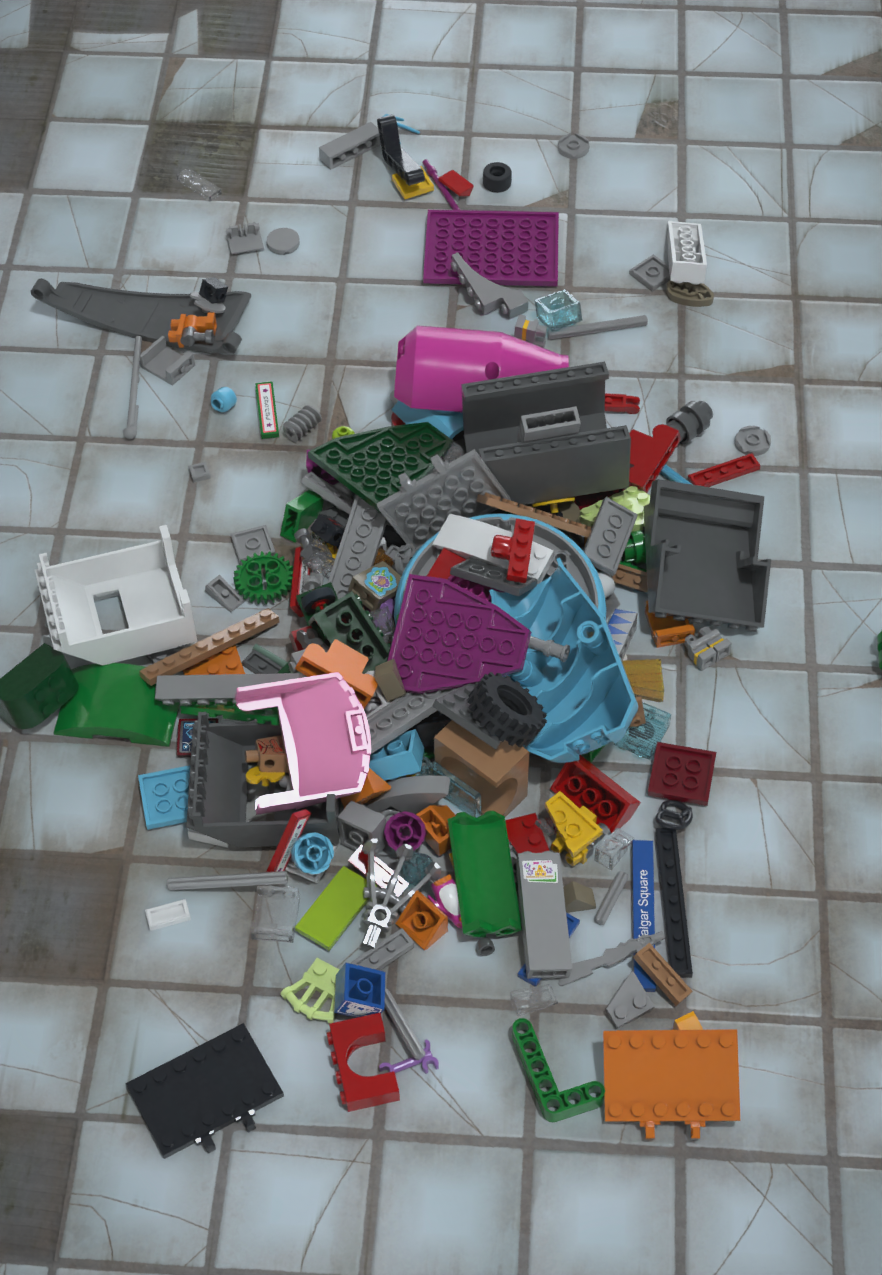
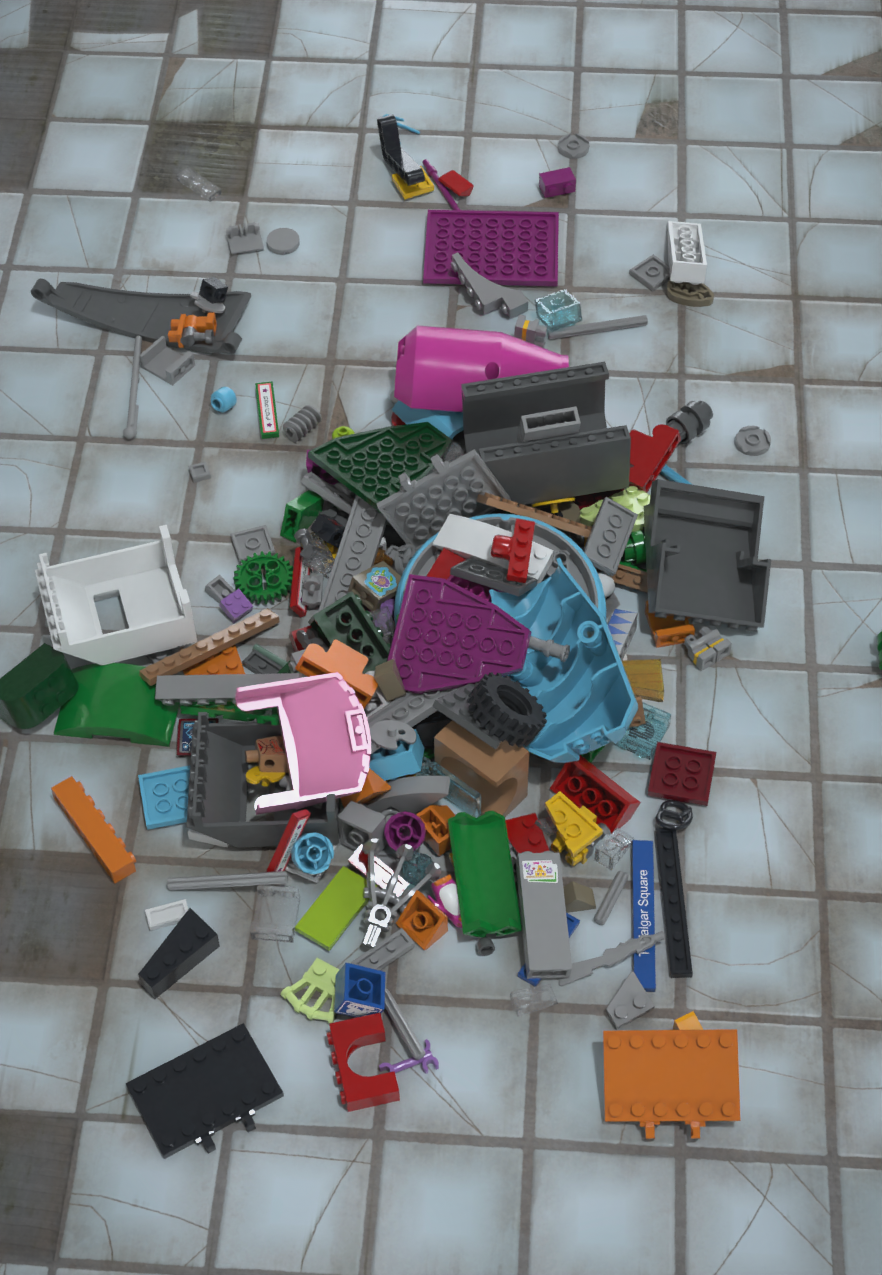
plate [296,582,339,626] -> none
light grey brick [319,122,381,170] -> none
black tyre [483,162,512,193] -> none
green beam [512,1018,605,1123] -> none
red hinge [605,393,640,414] -> none
medium nougat plate [633,943,693,1006] -> none
red tile [687,453,761,487] -> none
none -> orange brick [51,776,136,883]
none -> black wedge [138,908,220,999]
none -> medium lavender piece [219,589,253,623]
none -> light grey piece [370,720,416,750]
none -> magenta brick [539,167,576,198]

